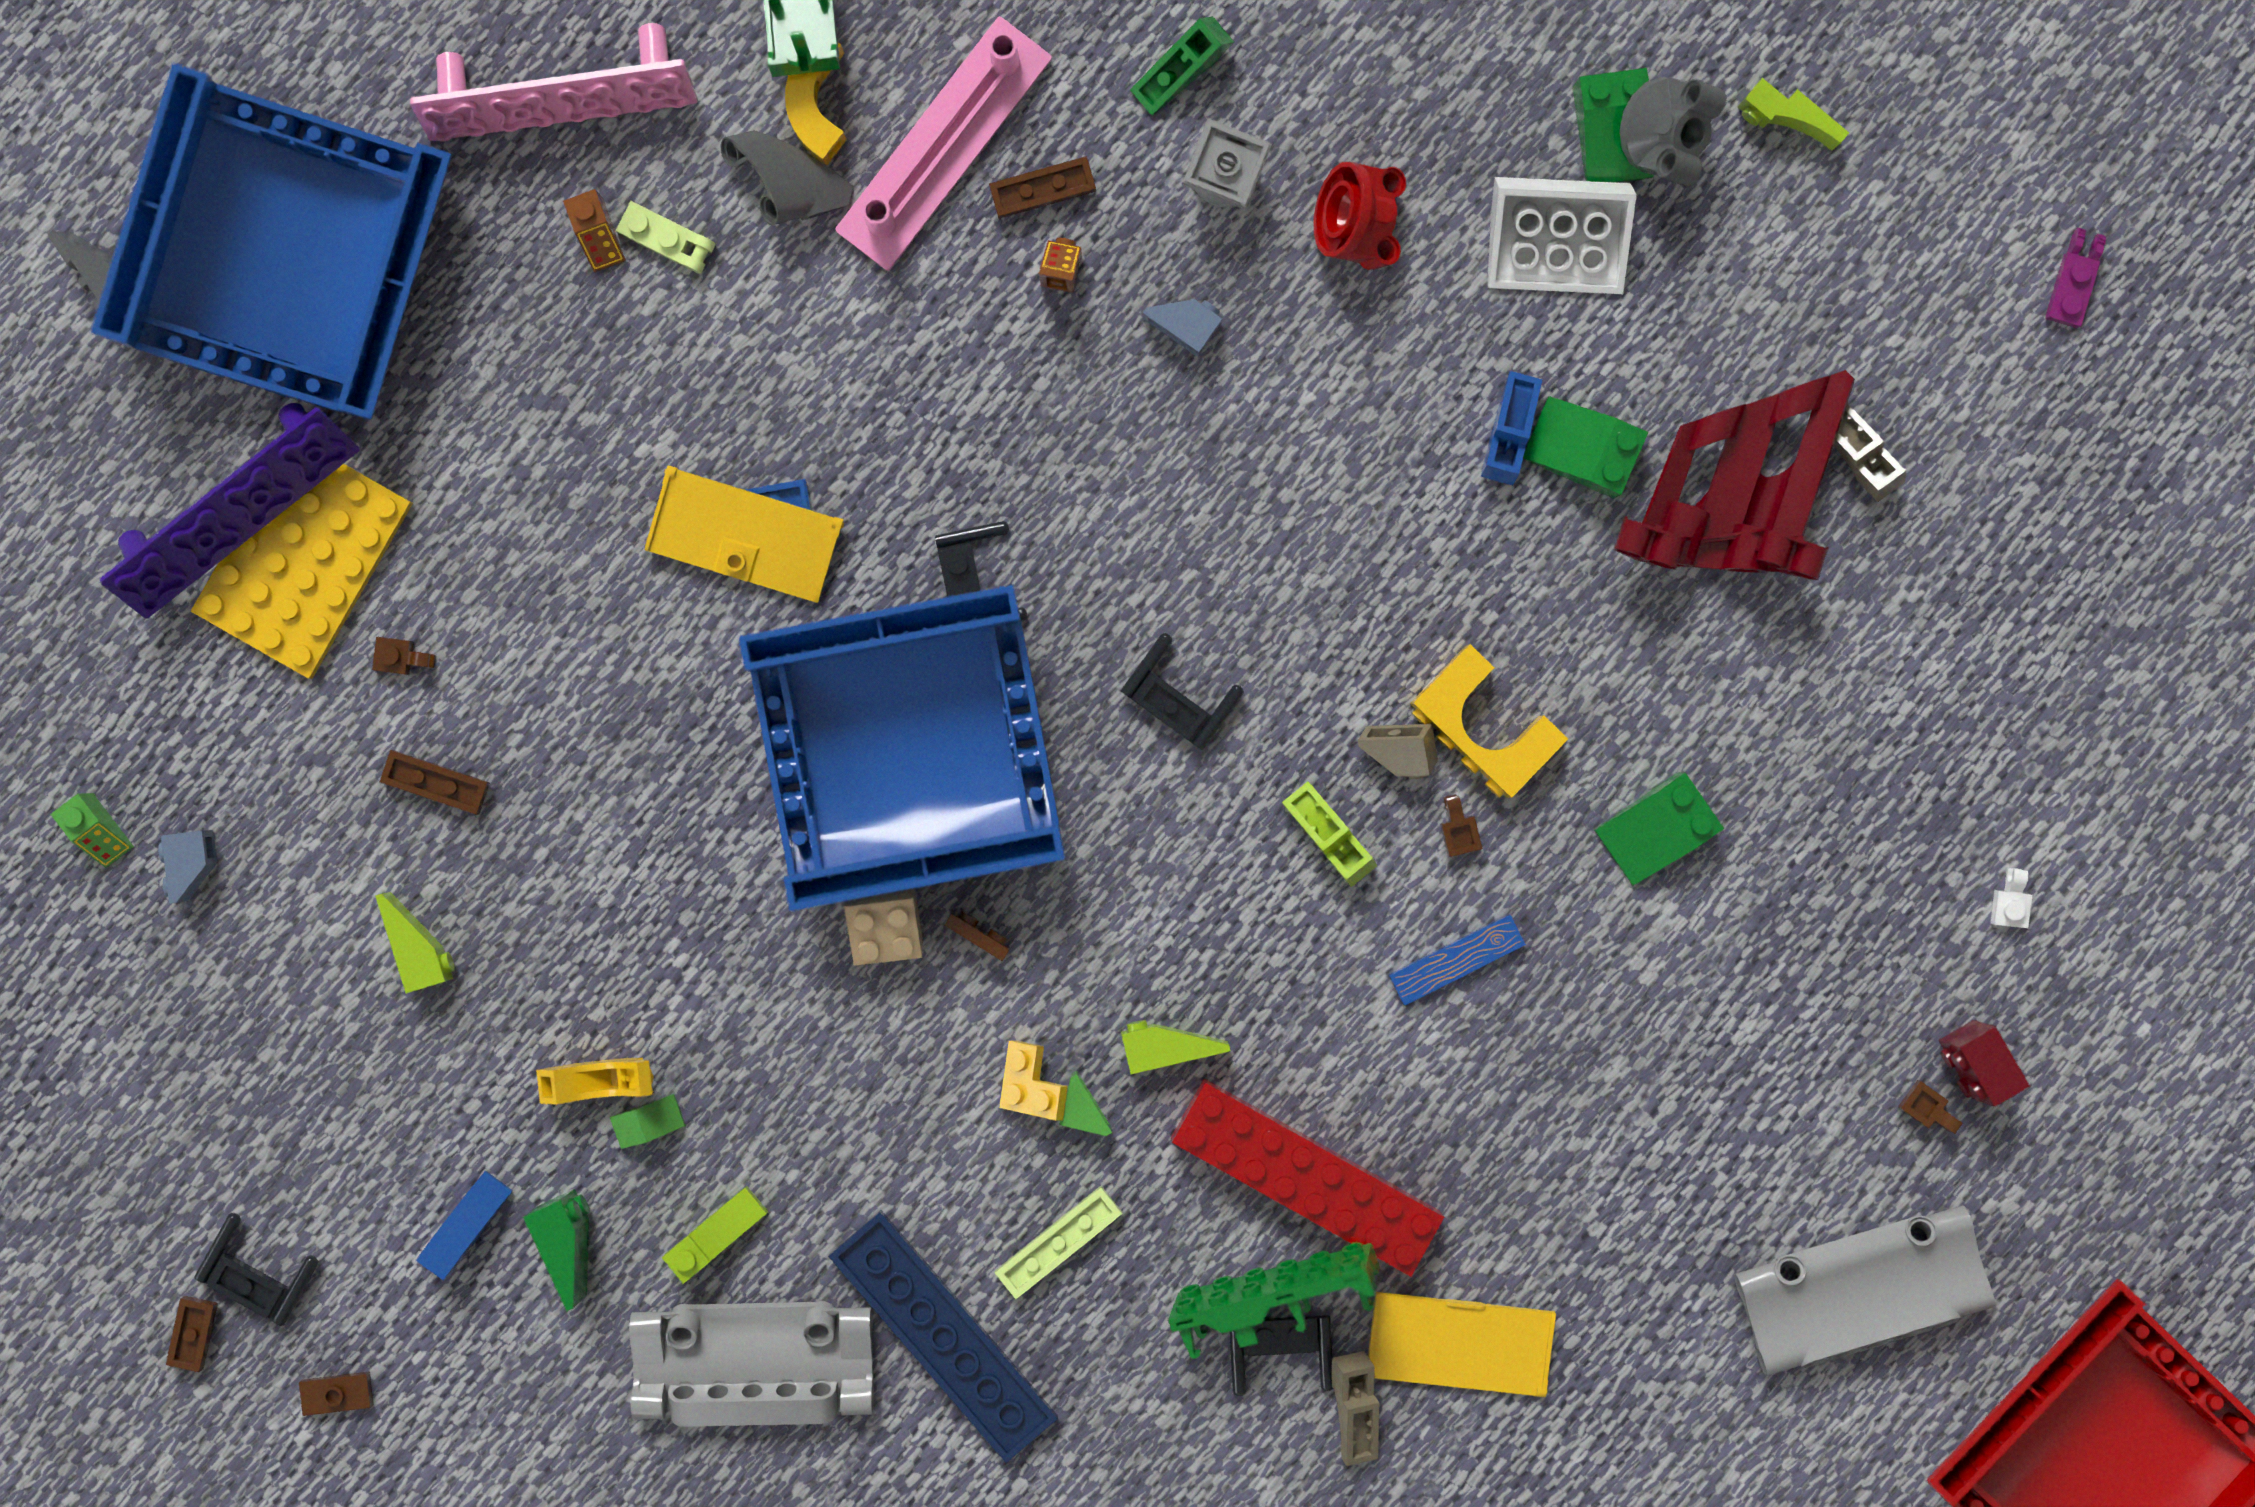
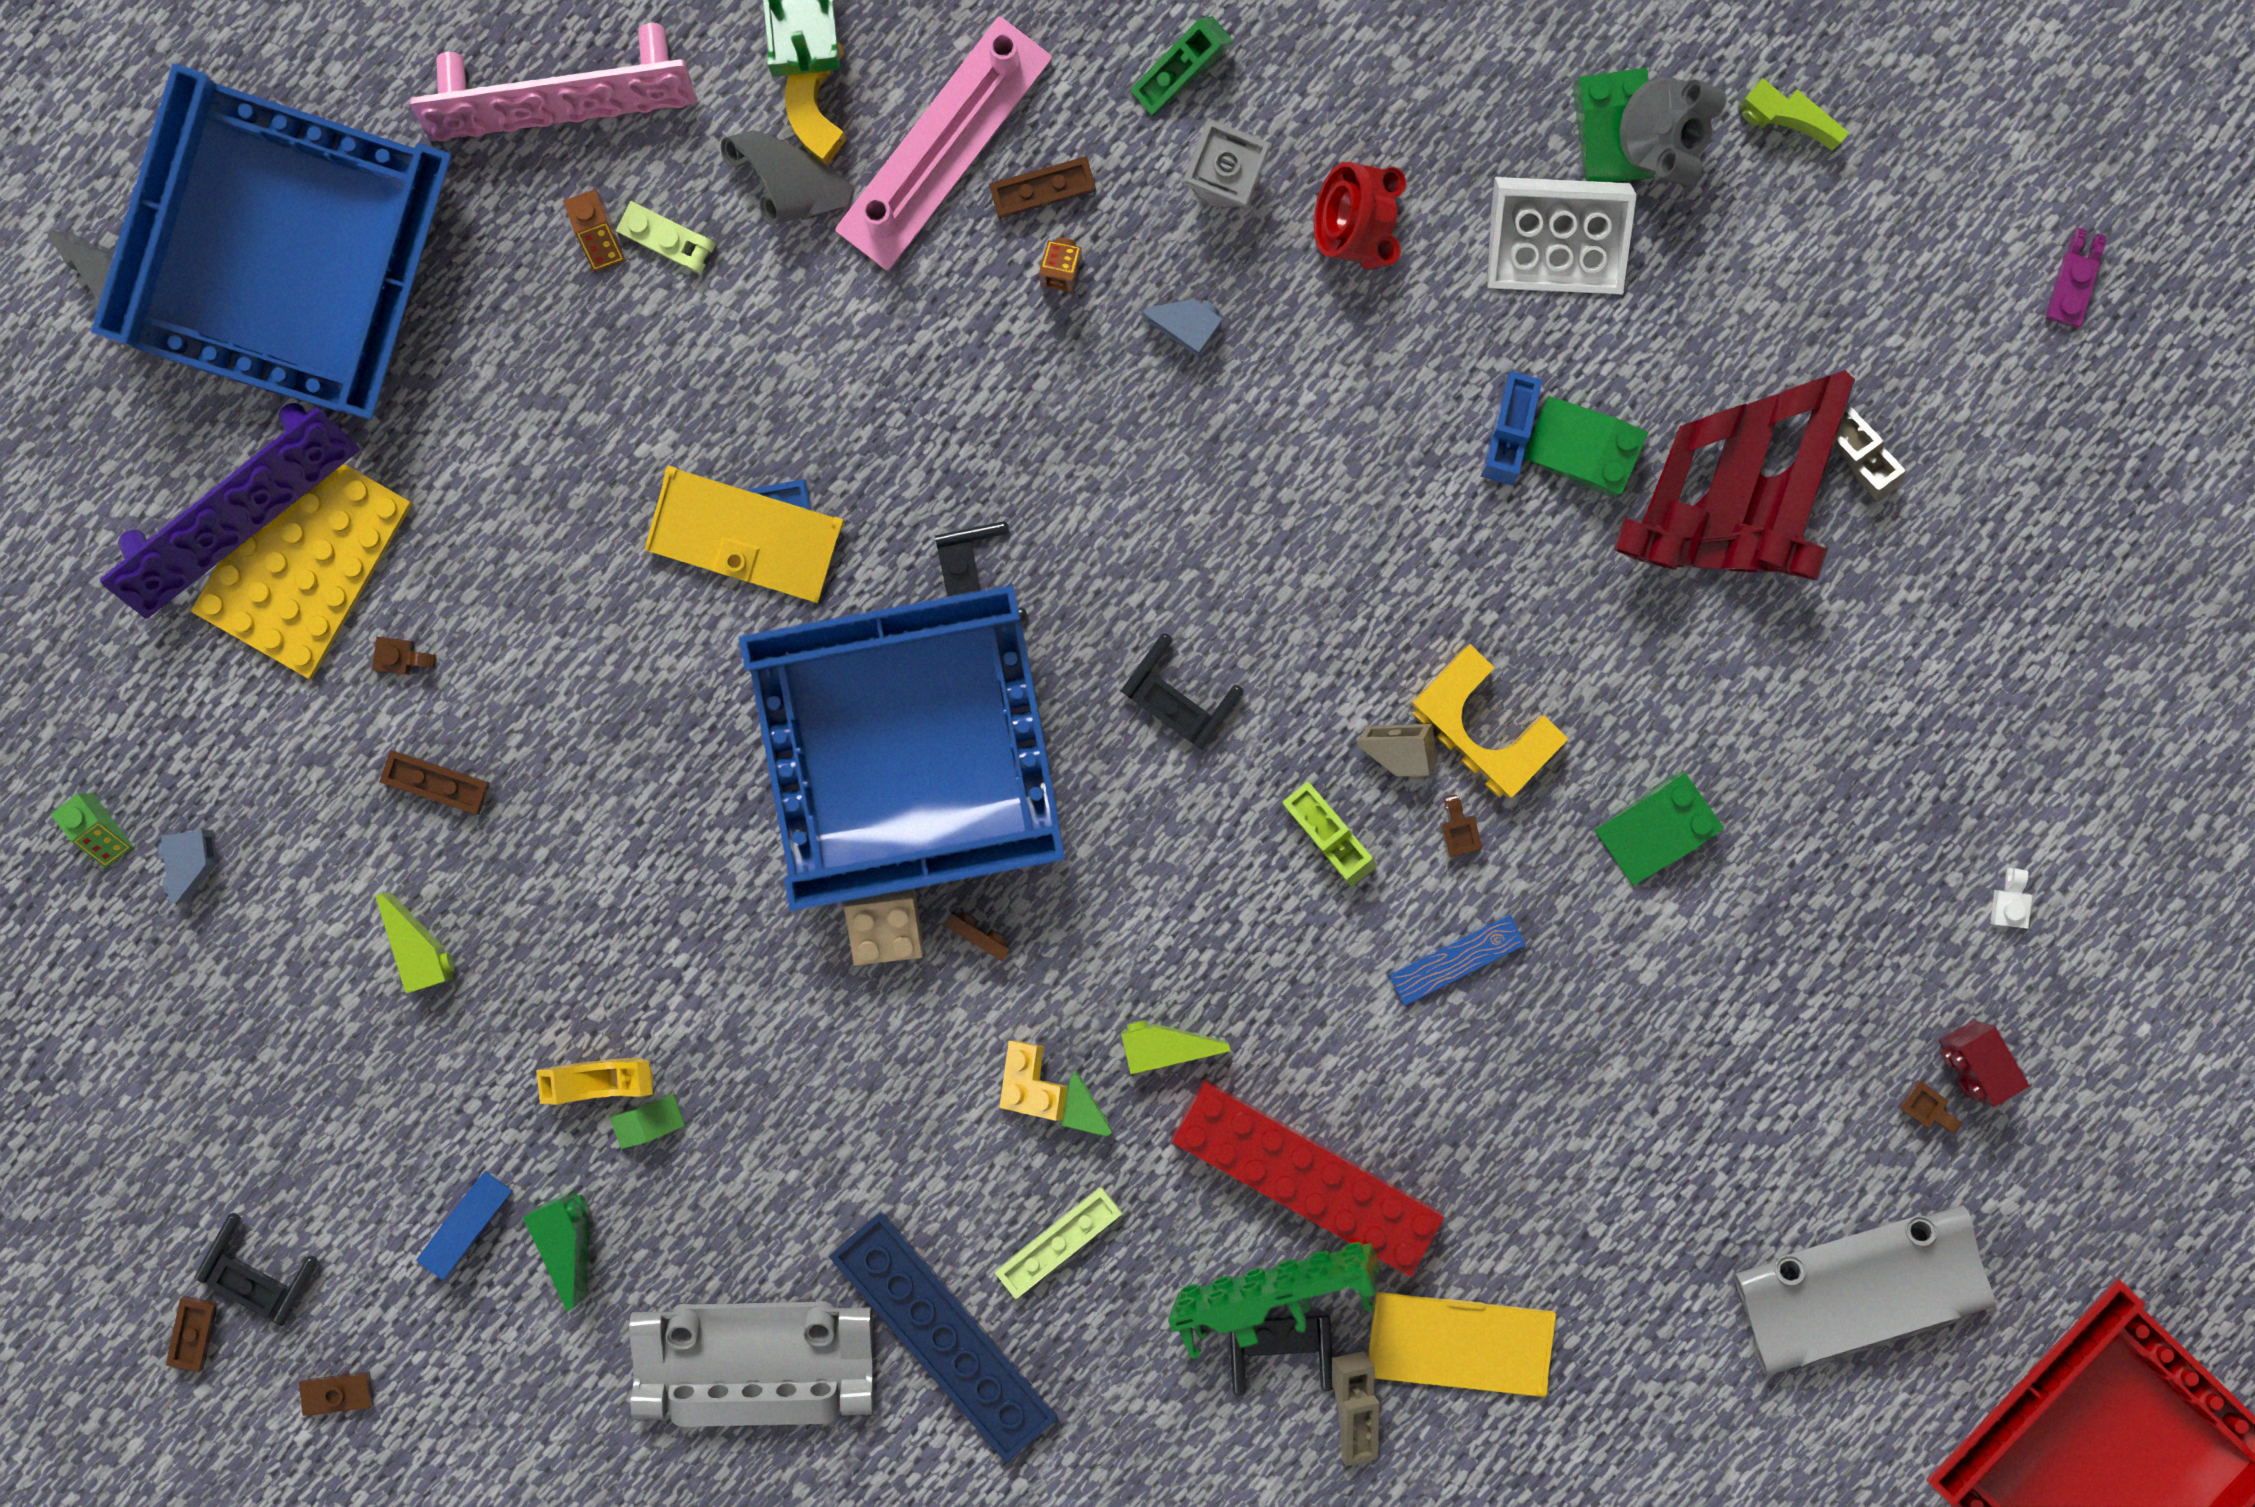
lime slope [661,1186,768,1284] -> none

